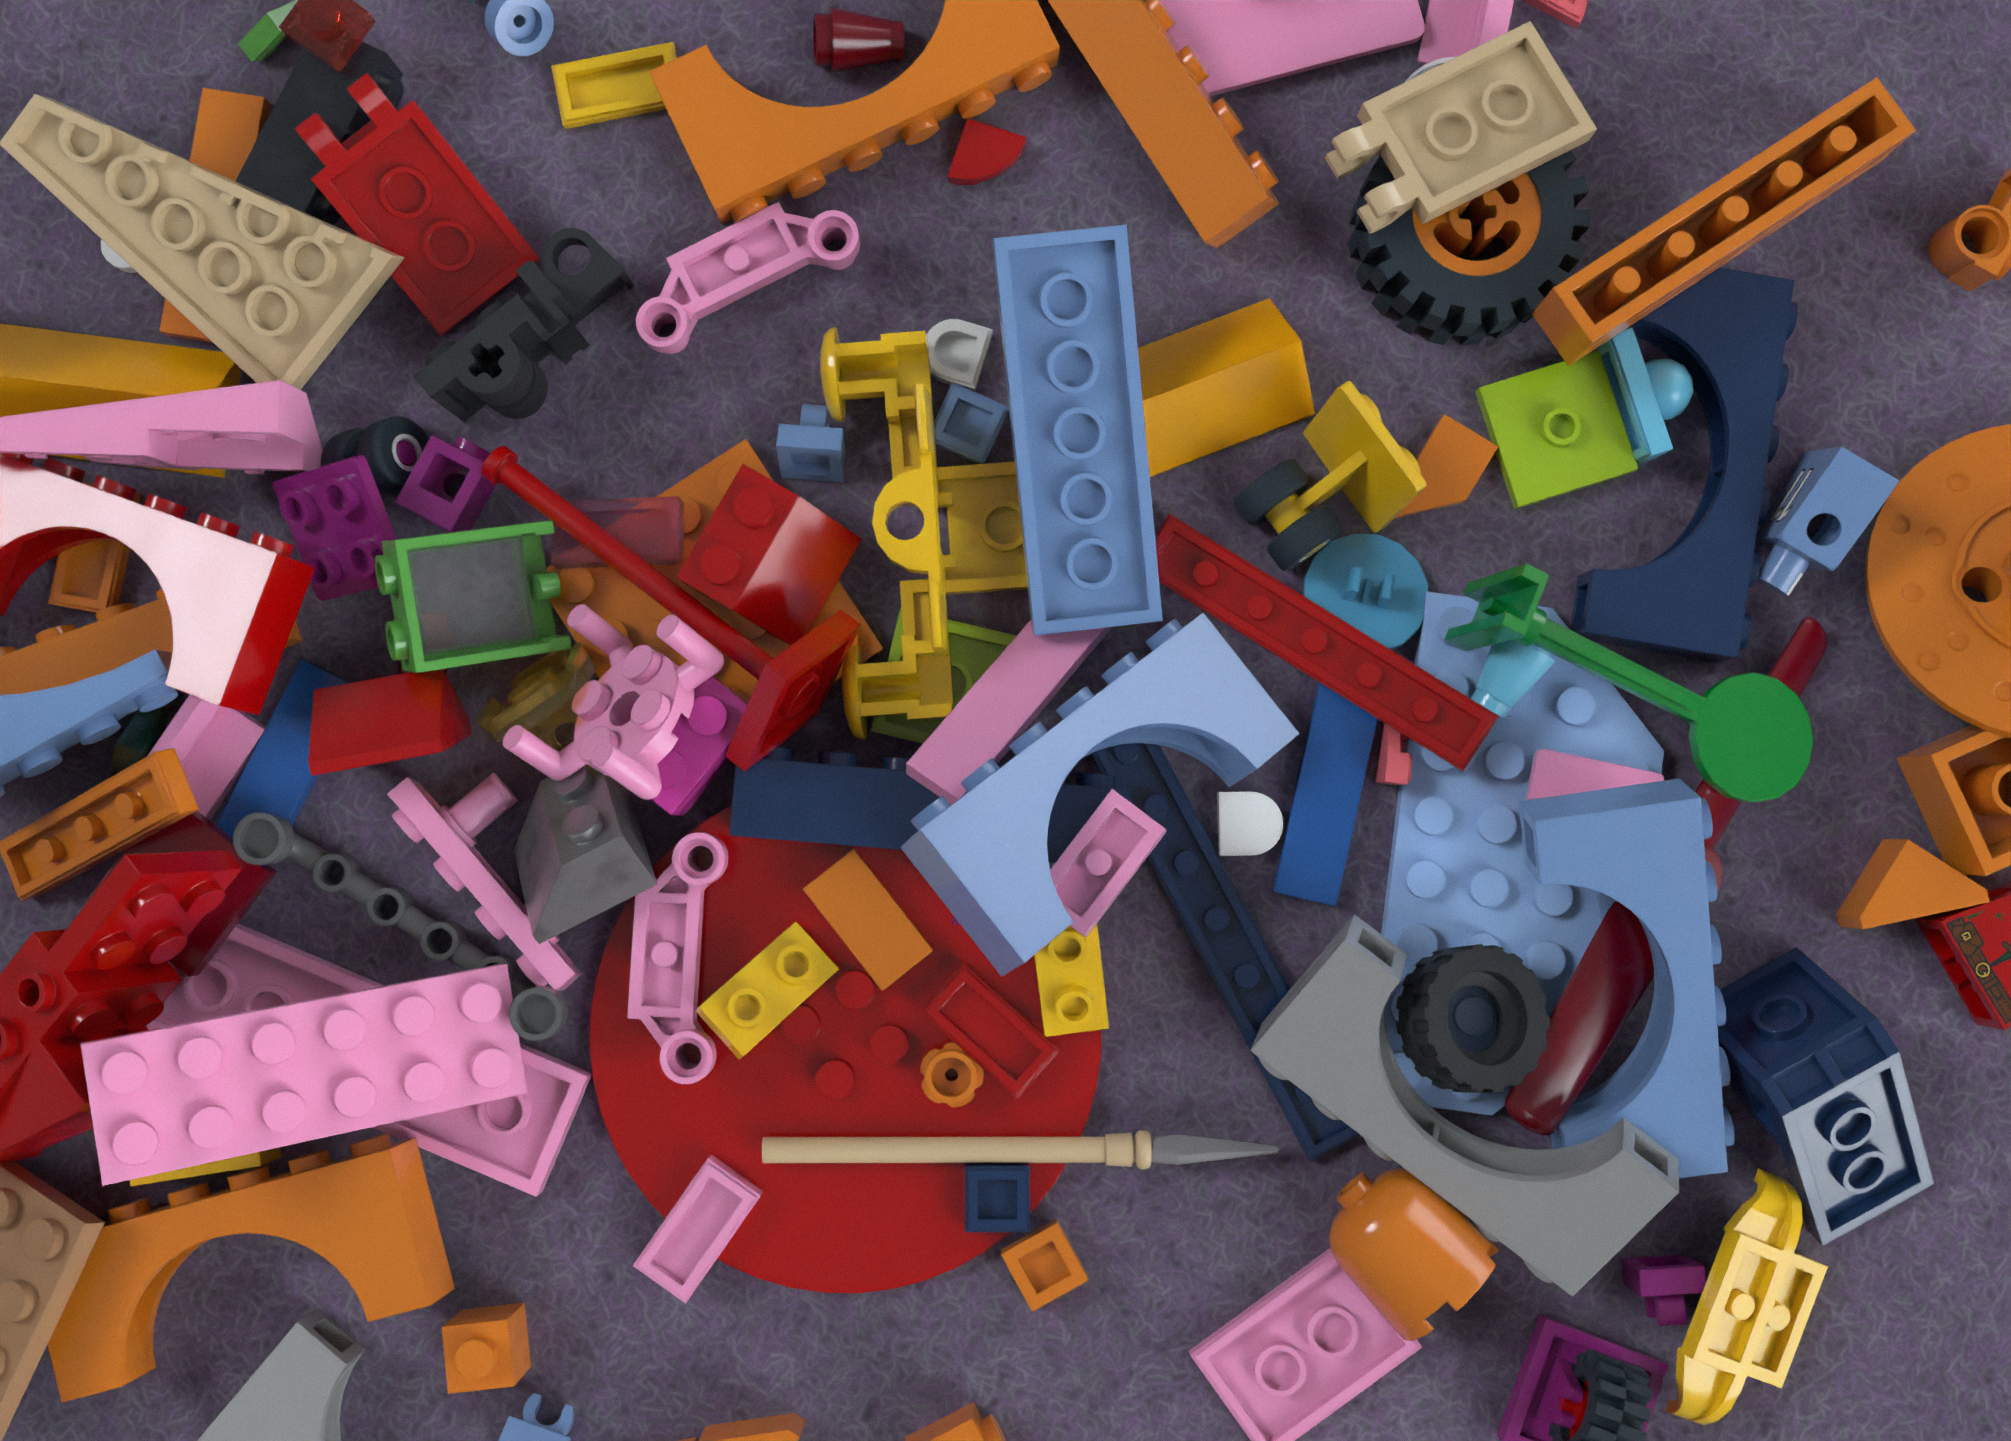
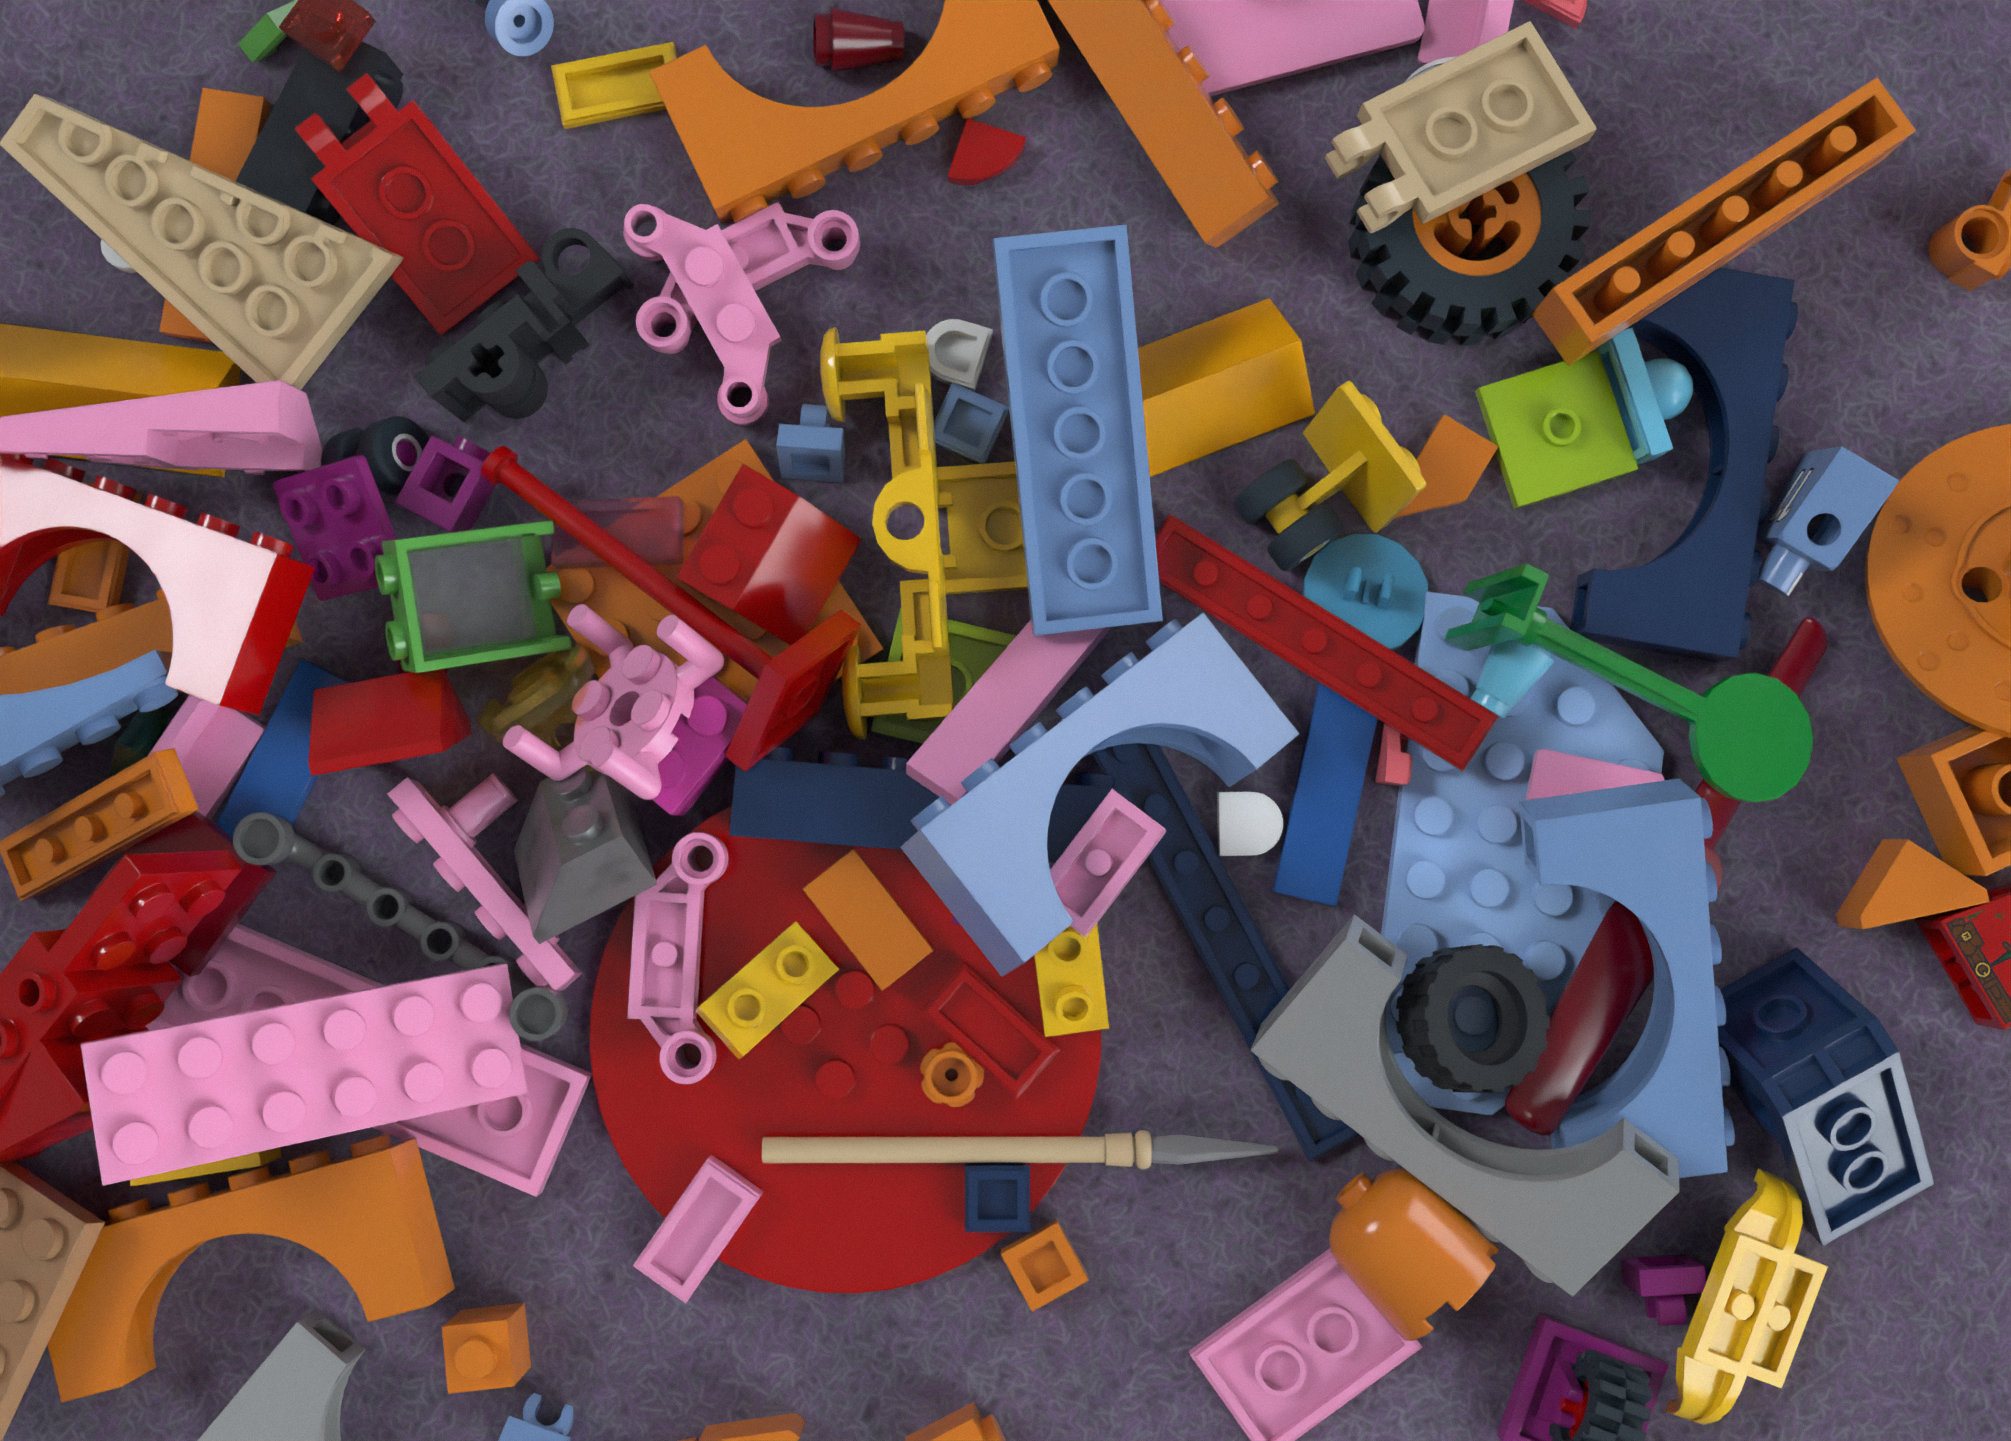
none -> bright pink plate [623,204,782,426]

